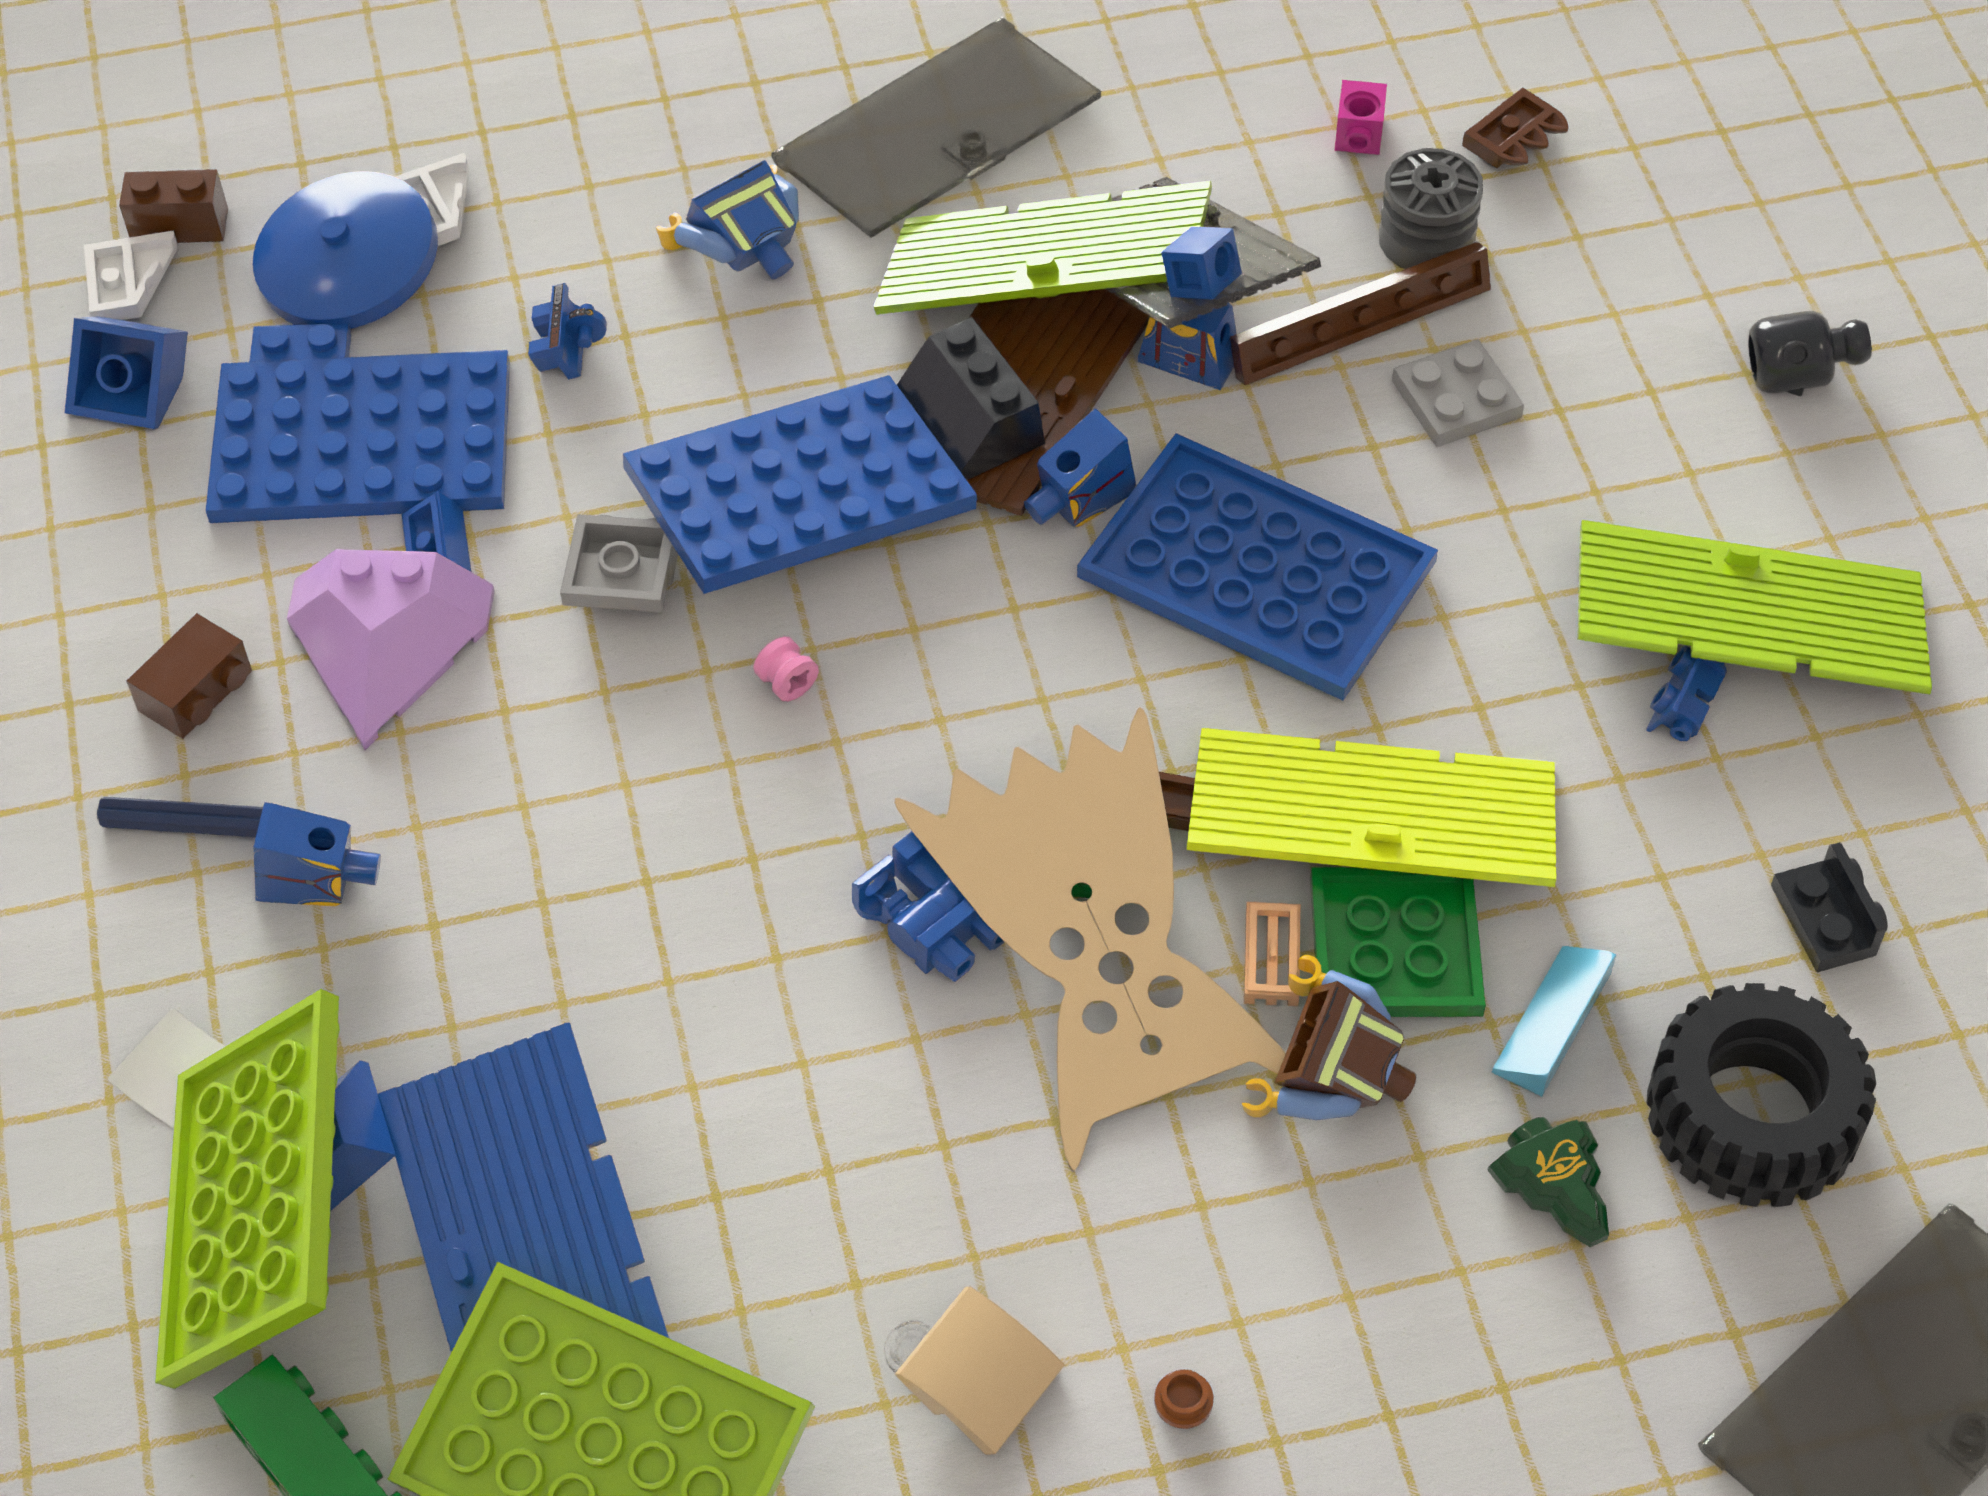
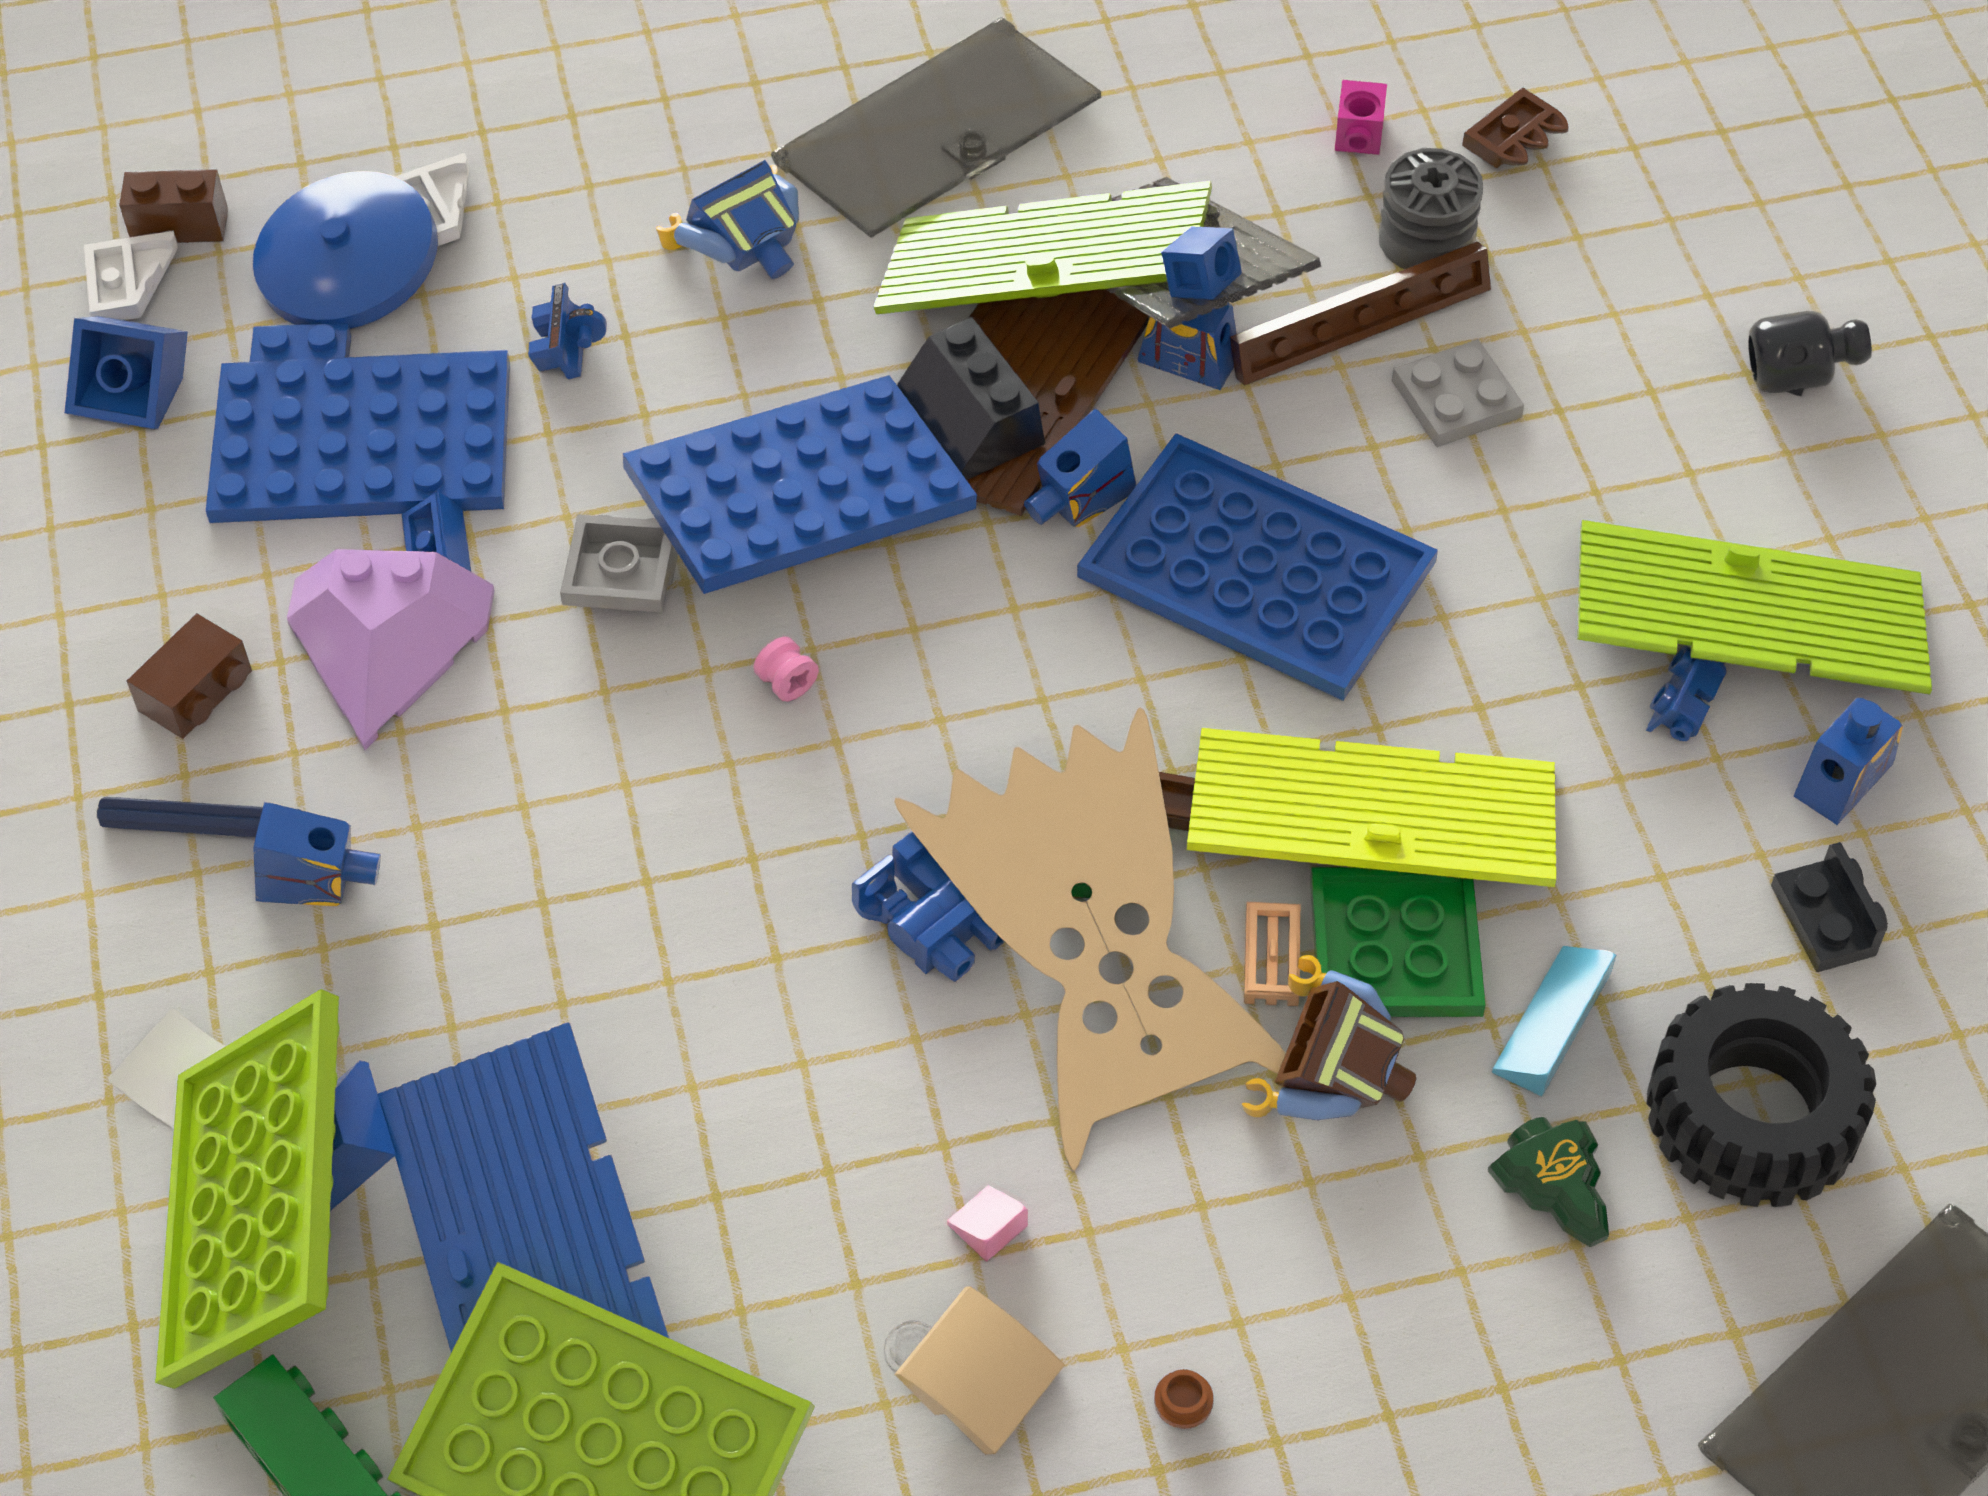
none -> slope [947,1186,1028,1262]
none -> blue torso [1793,698,1903,825]

